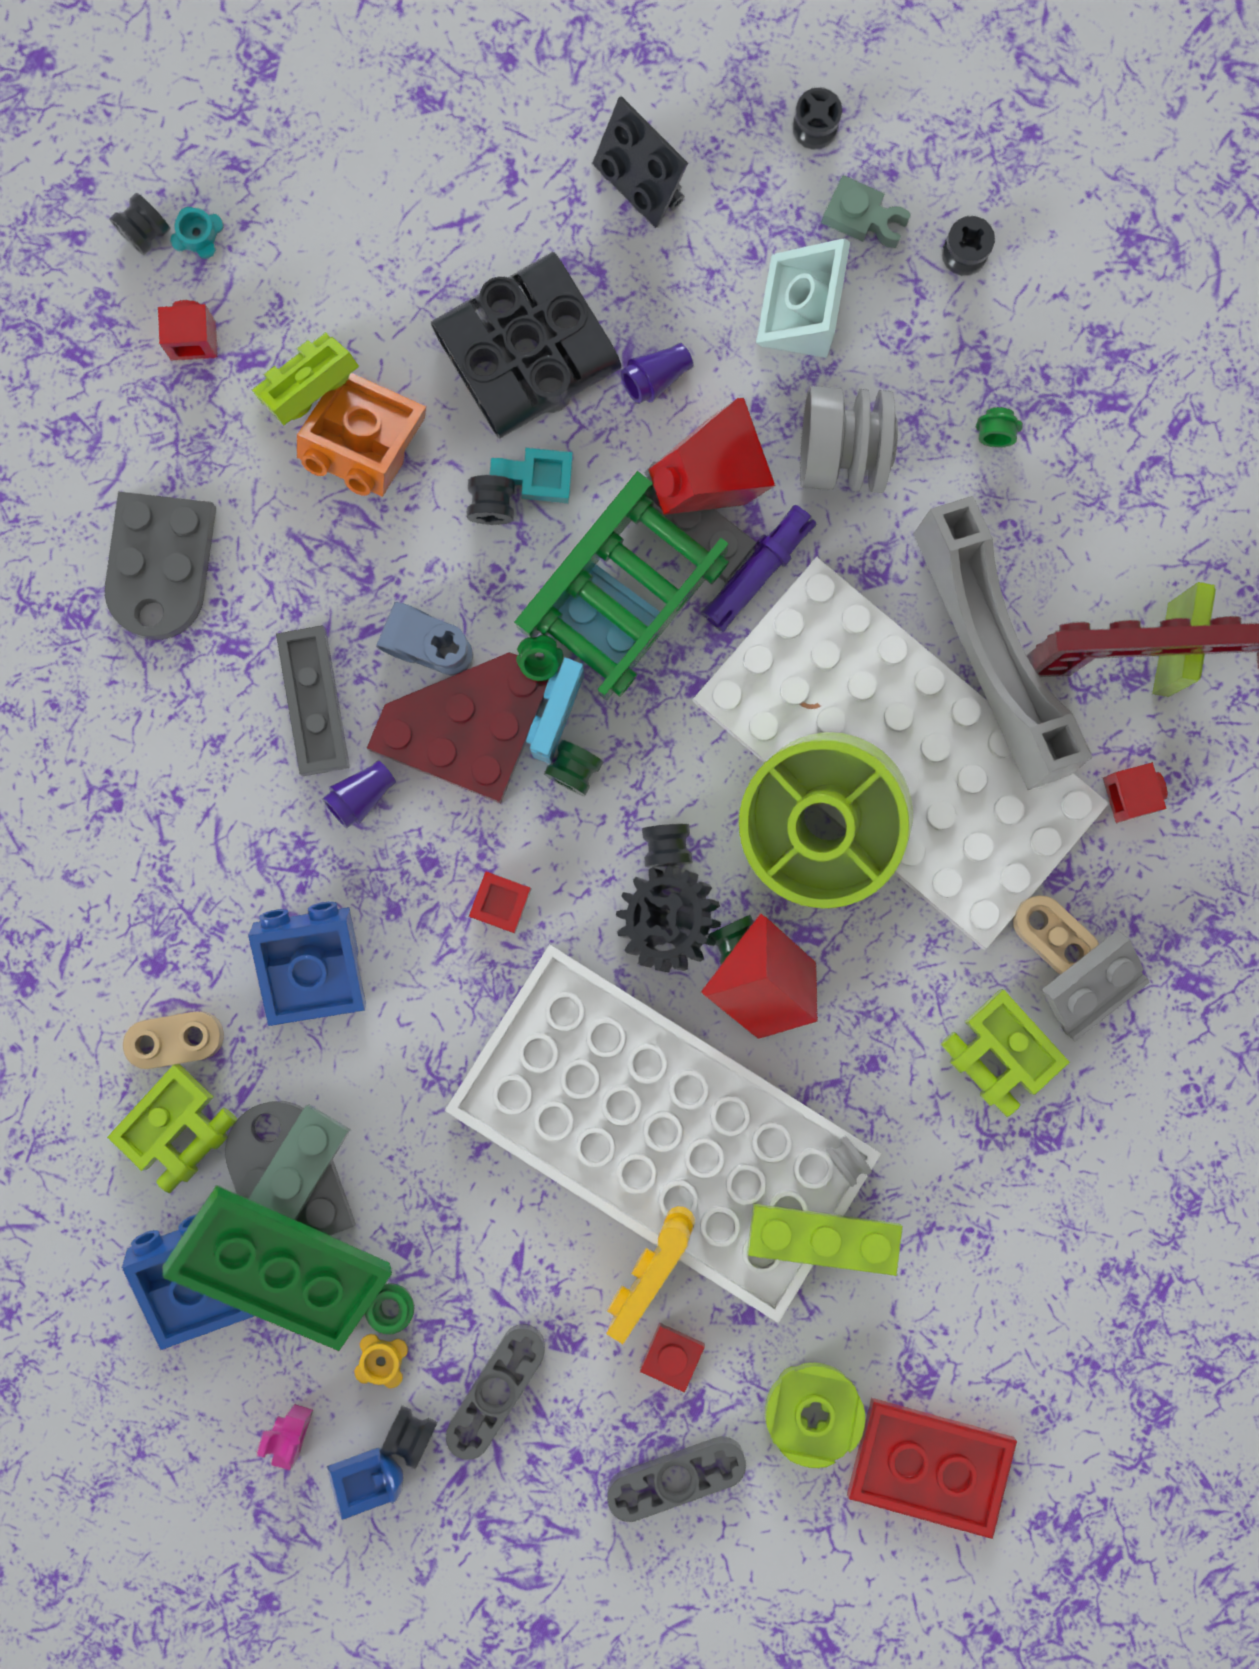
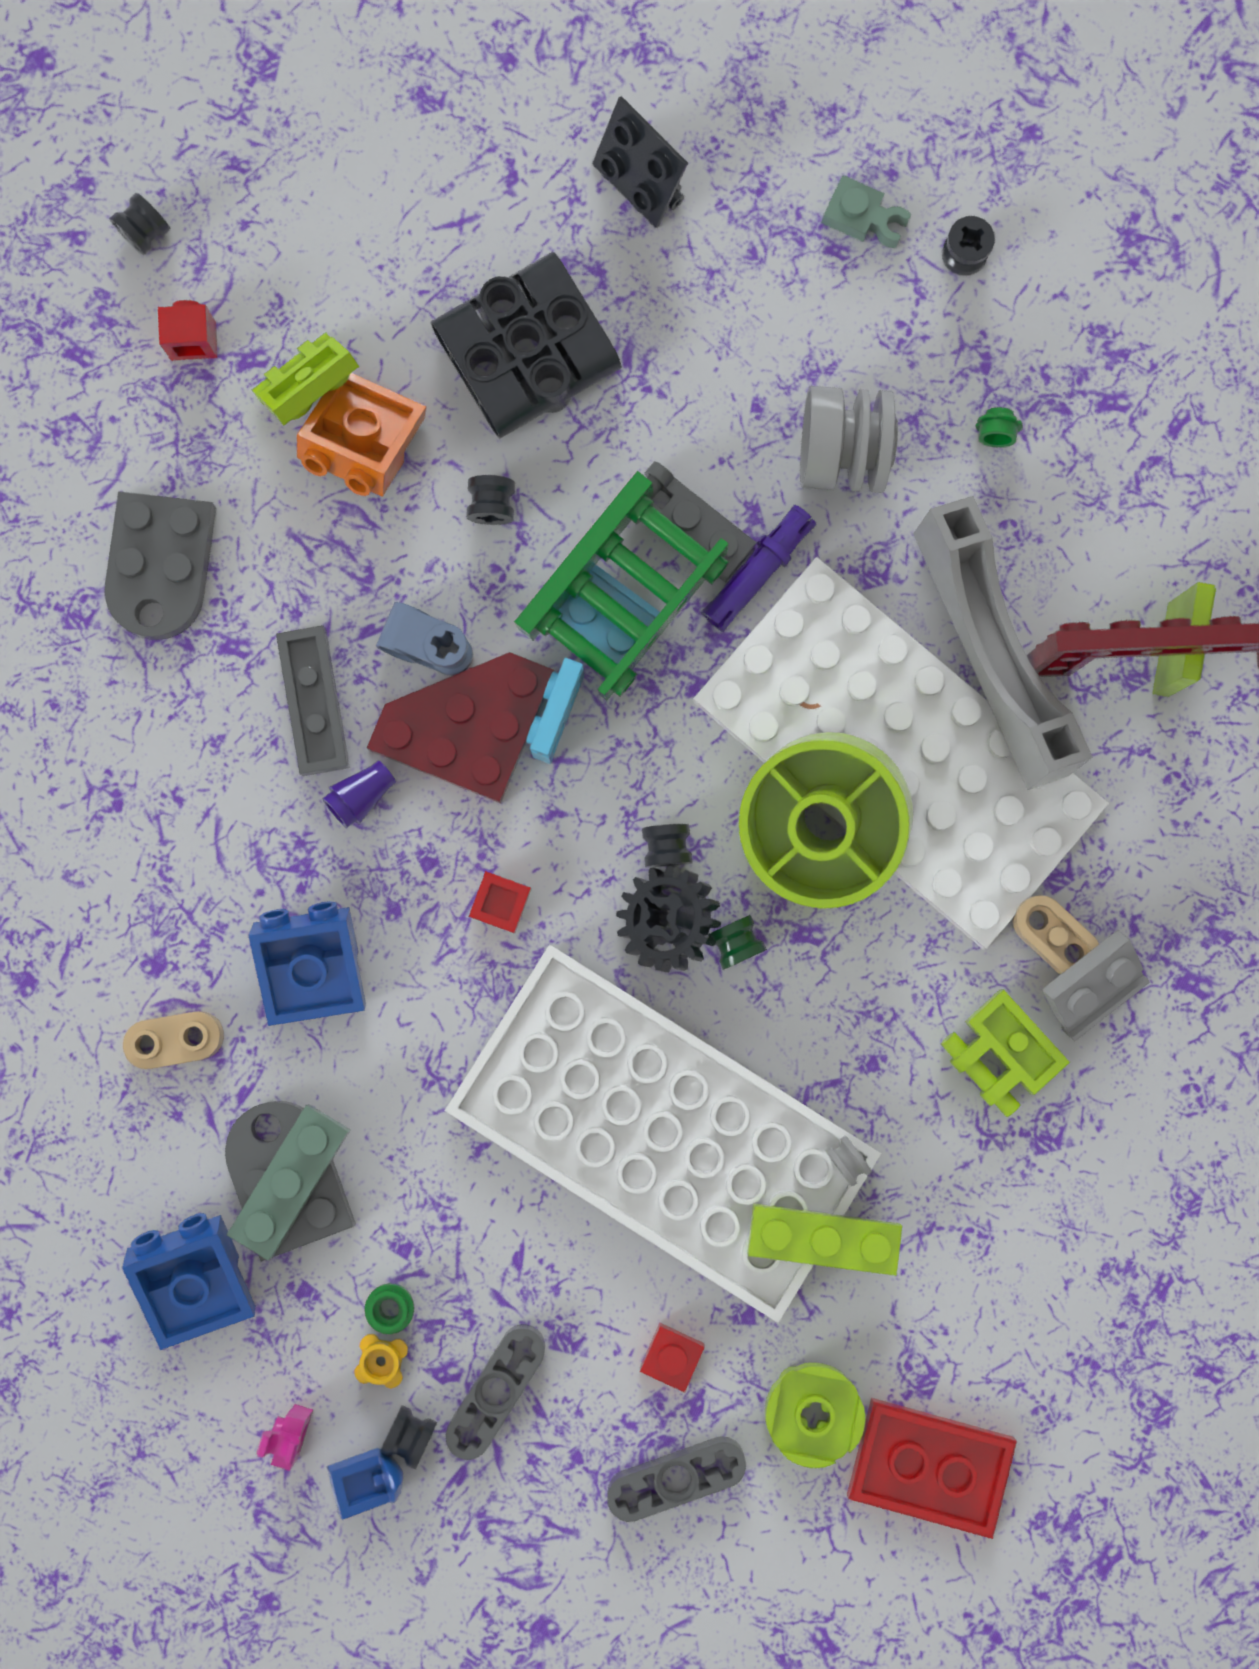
lime plate [107,1064,237,1193] -> none
green plate [162,1185,392,1351] -> none
teal plate [170,207,224,259] -> none
teal plate [490,448,573,504] -> none
green plate [516,635,564,681] -> none
dark green wheel [544,740,603,796] -> none
yellow plate [606,1206,695,1344] -> none
dark purple cone [621,343,693,404] -> none
red slope [648,398,776,515] -> none
red slope [701,913,818,1039] -> none
light aqua slope [756,238,850,358] -> none
black wheel [792,87,843,149] -> none
red plate [1103,762,1168,823] -> none

